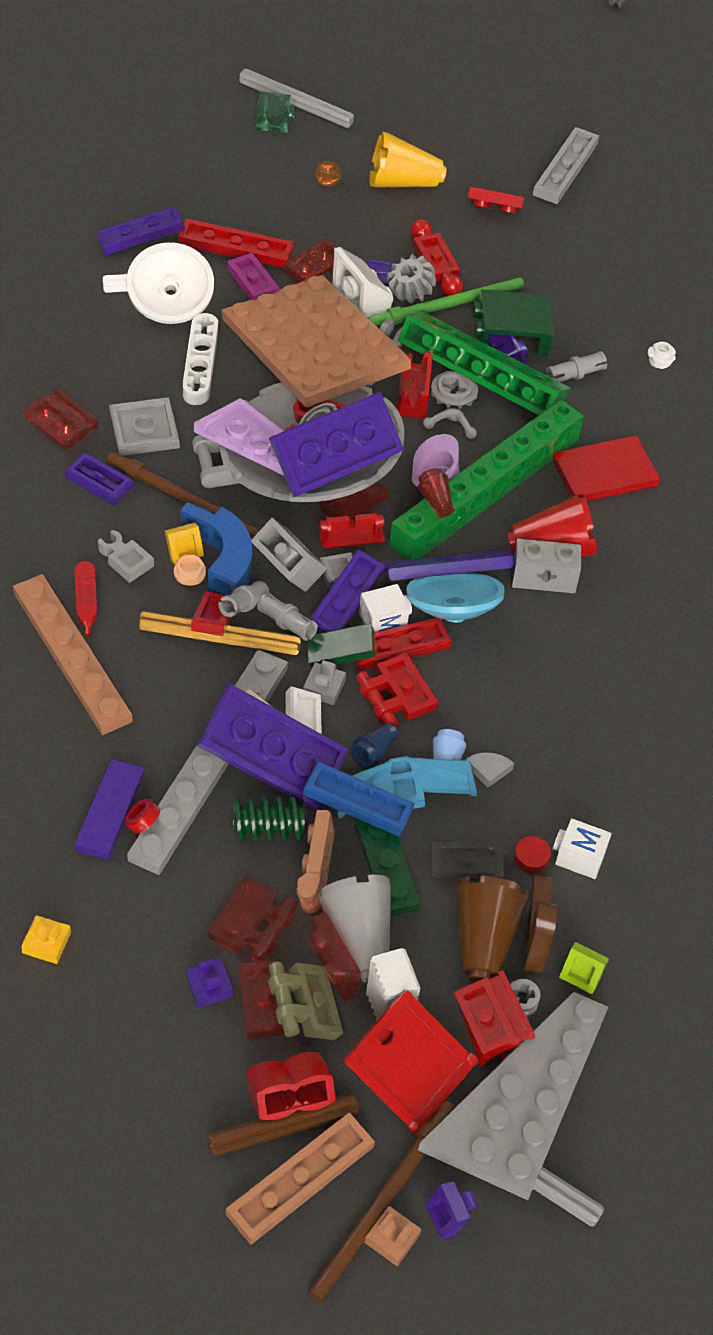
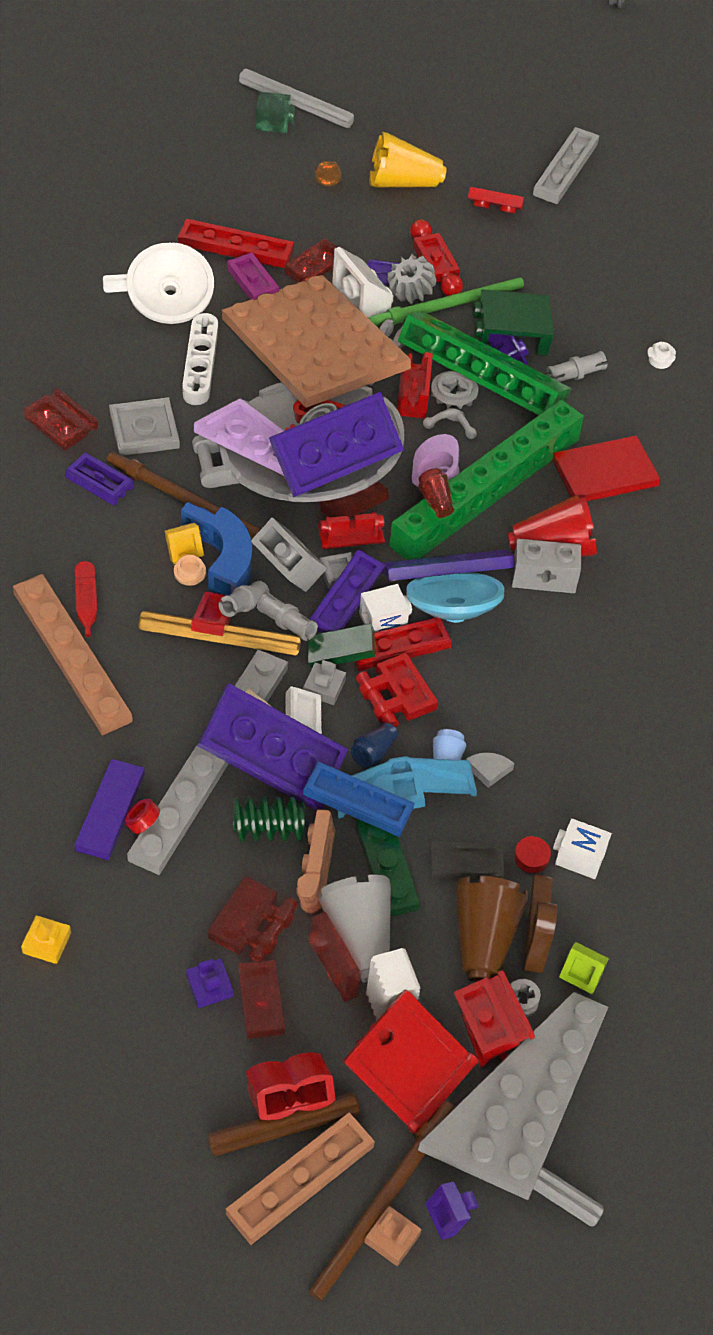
dark purple tile [96,206,185,256] -> none
light grey plate [98,530,154,583] -> none
olive plate [268,962,343,1040] -> none

